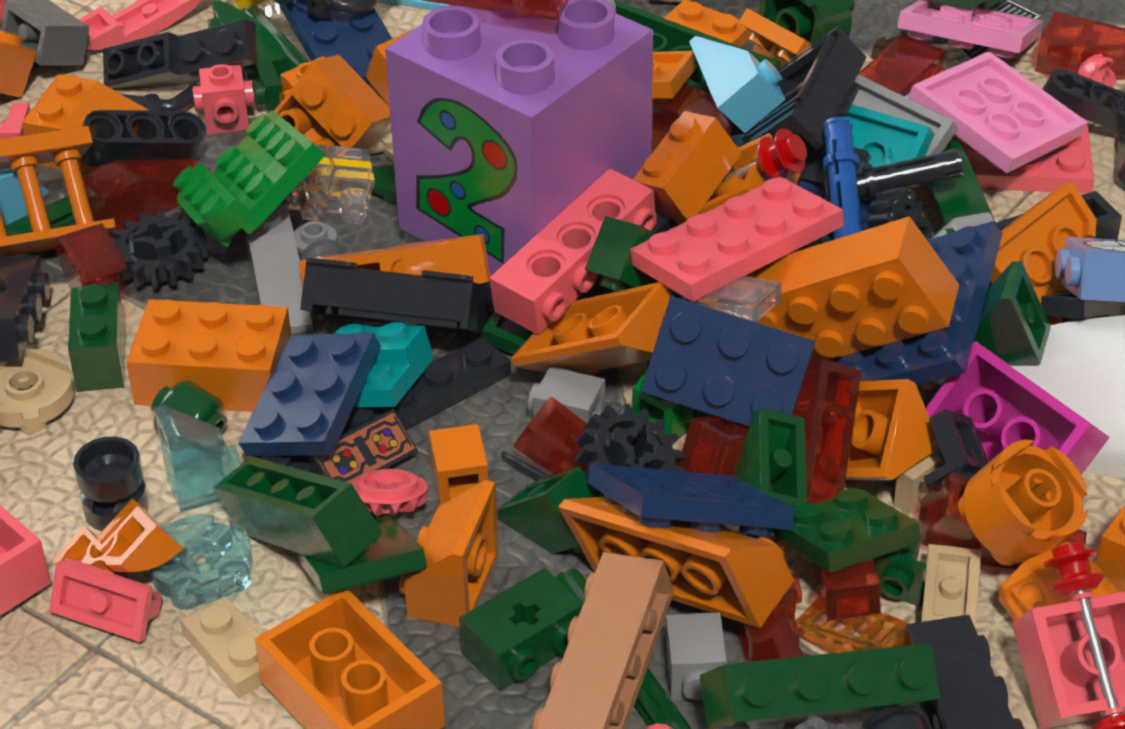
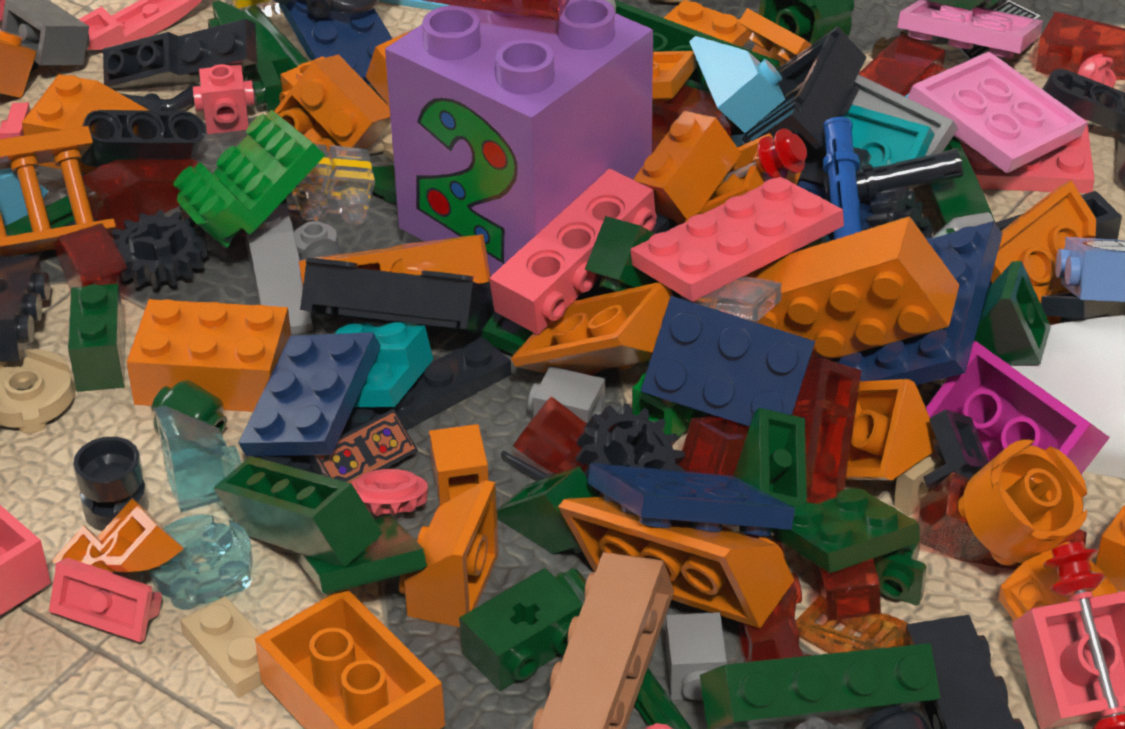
tan plate [921,544,981,629] -> none

